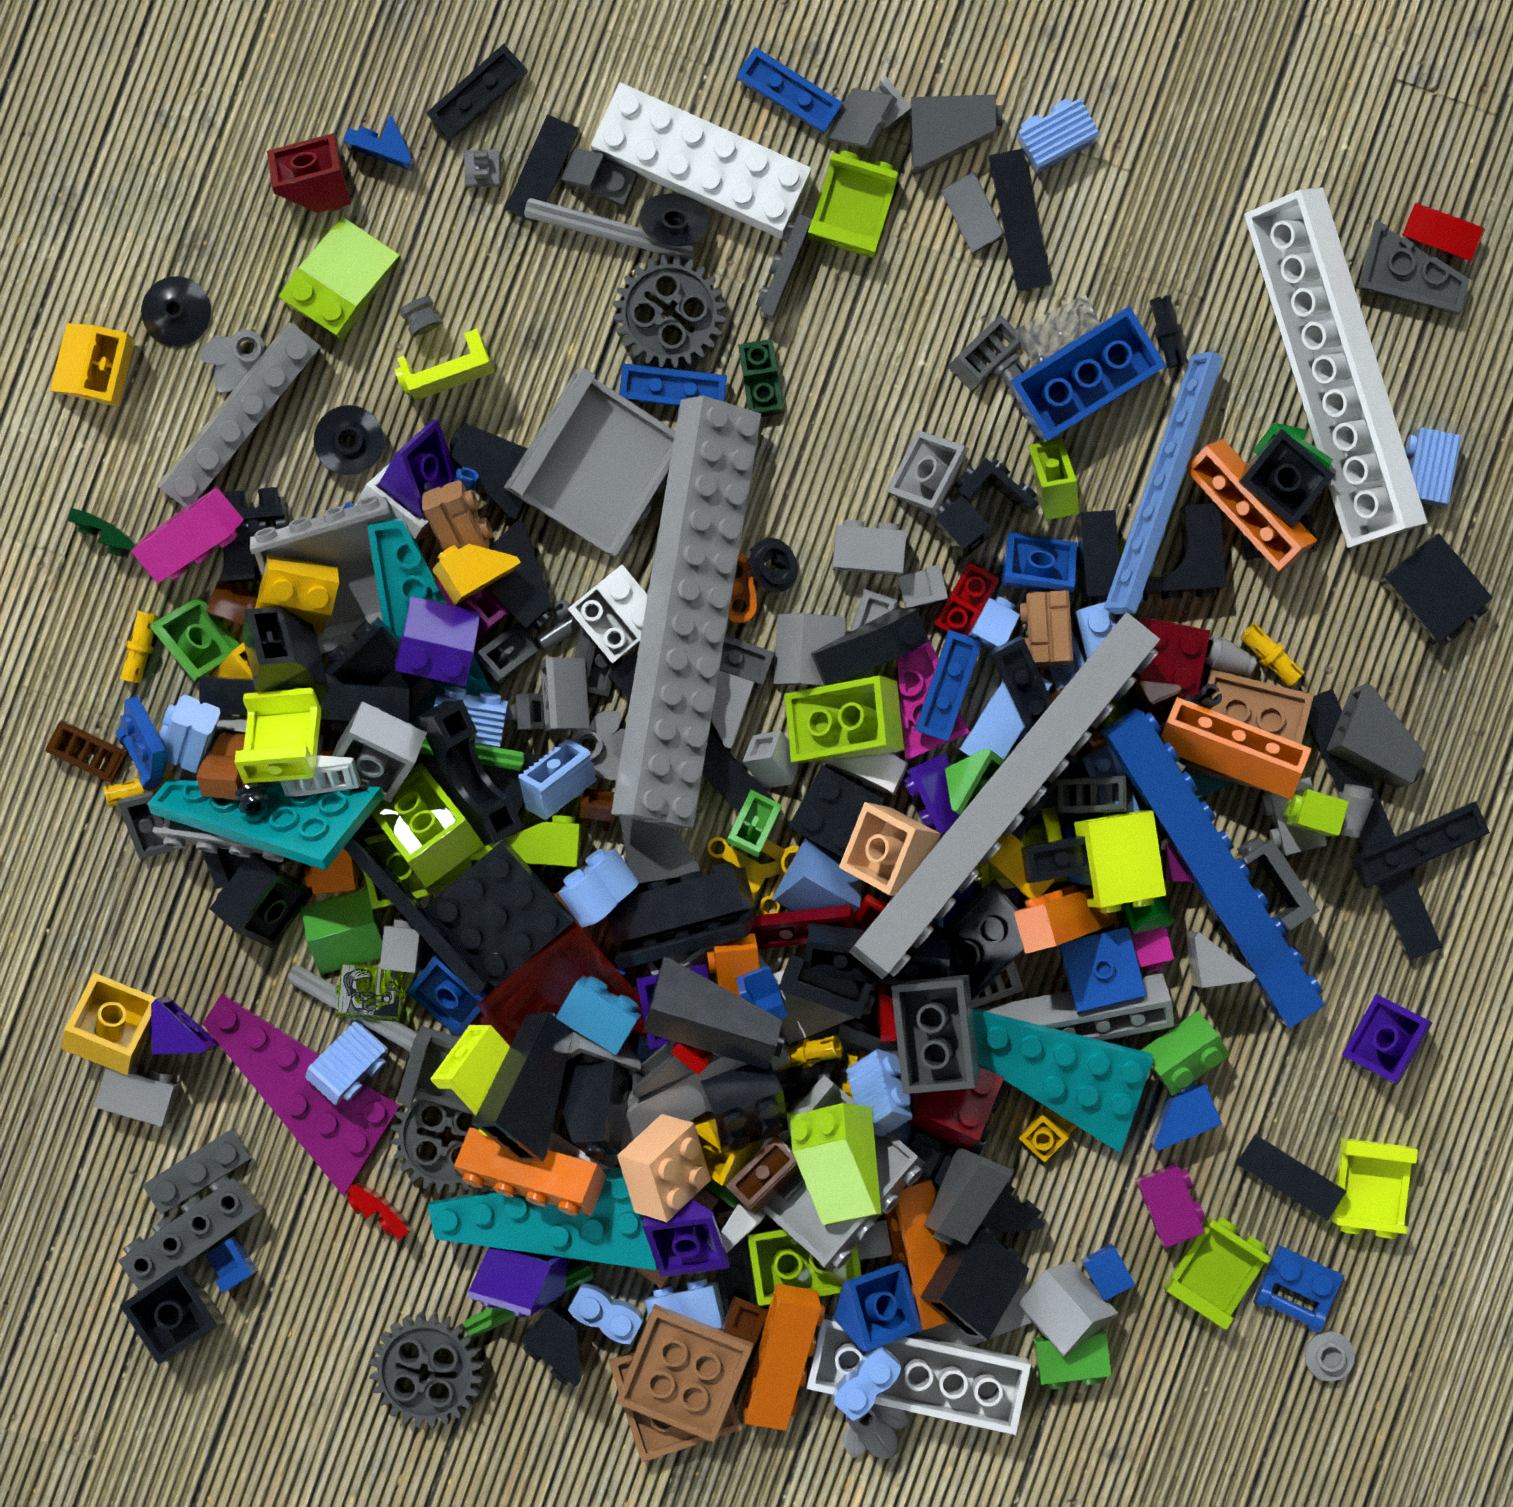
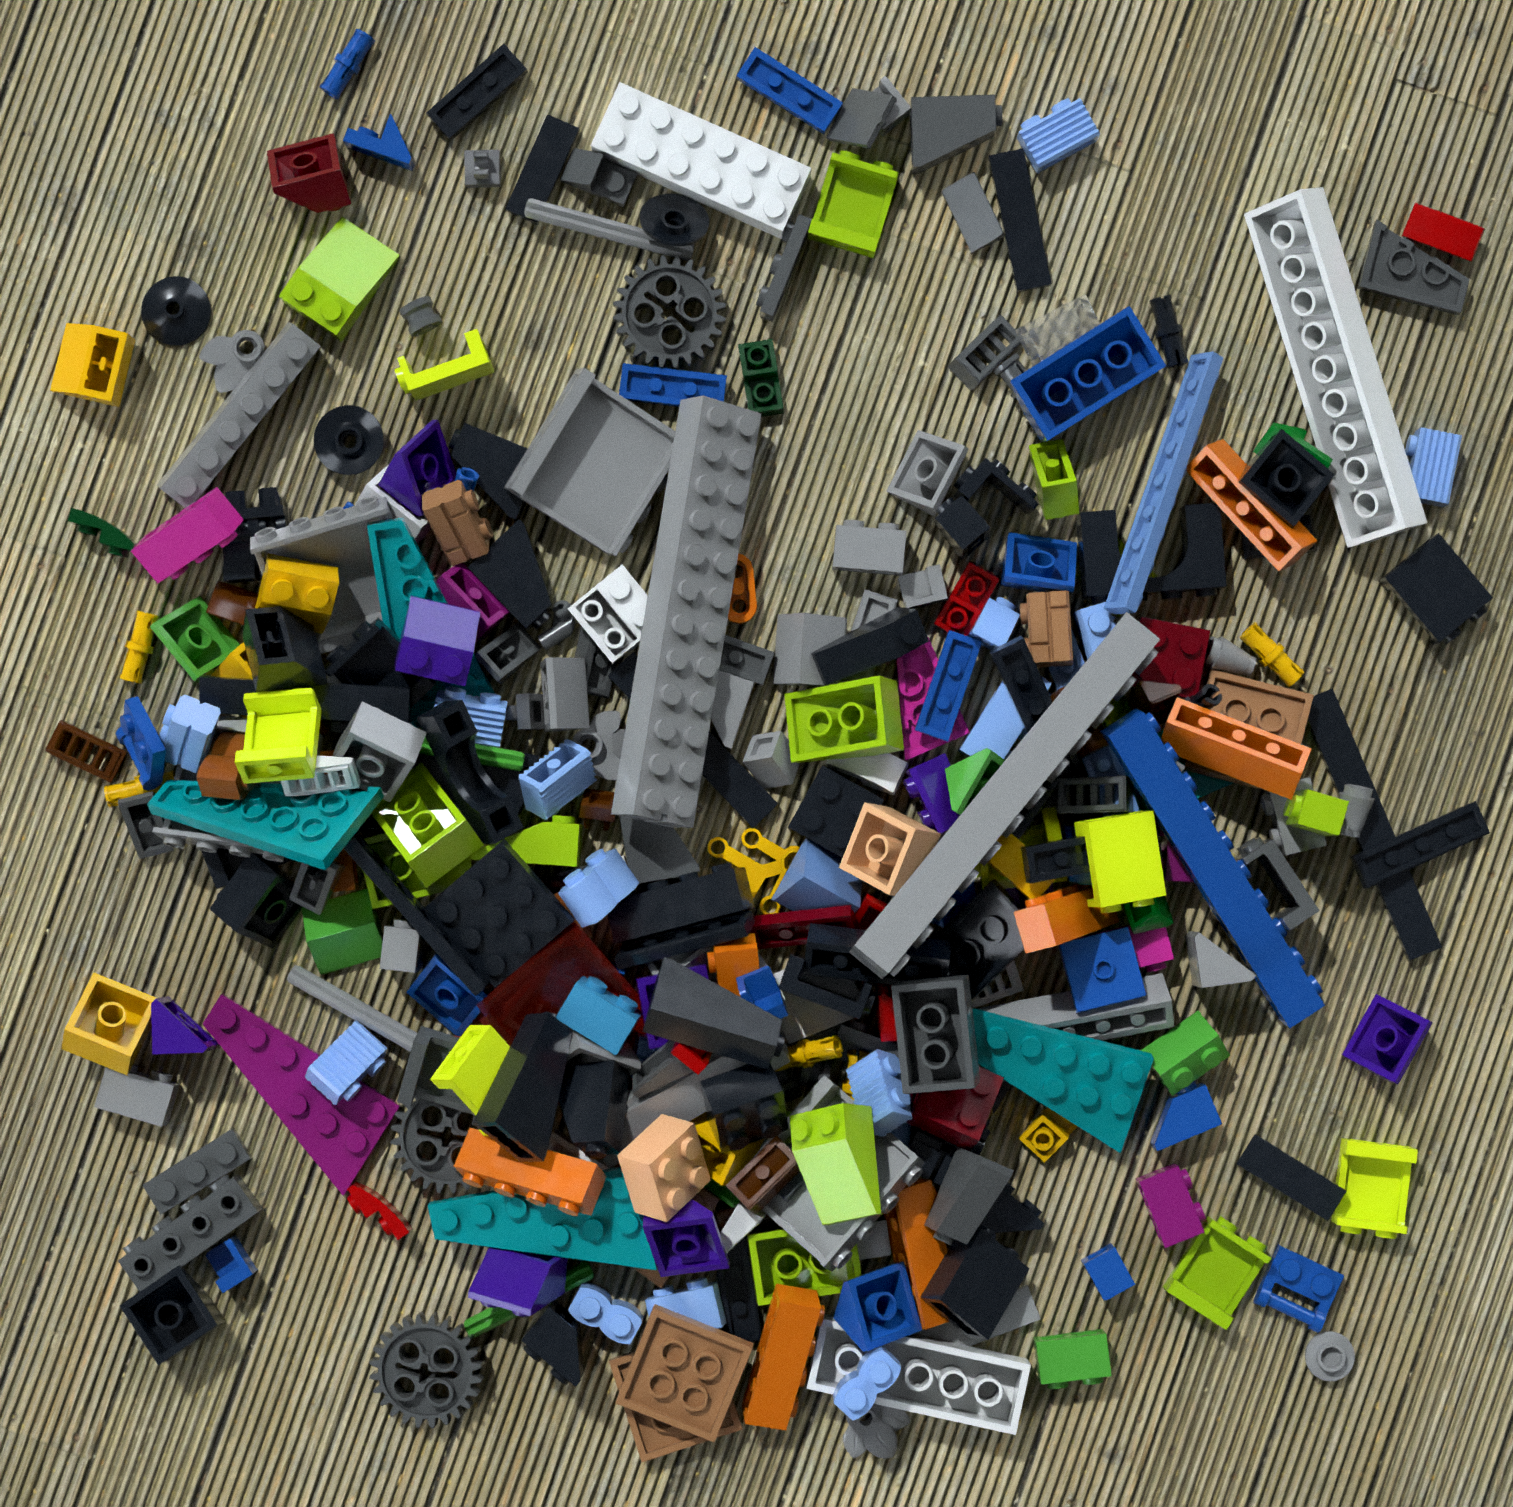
black bush [235,783,271,813] -> none
piece [335,963,405,1022] -> none
yellow slope [432,544,521,605] -> none
reddish brown tile [721,1296,768,1344] -> none
bright green slope [726,790,782,857] -> none
black gear [746,538,798,594] -> none
light grey slope [1018,1261,1118,1358] -> none
dark grey slope [1326,683,1425,789] -> none
none -> dark grey slope [289,860,346,915]
none -> blue pin [319,28,375,100]

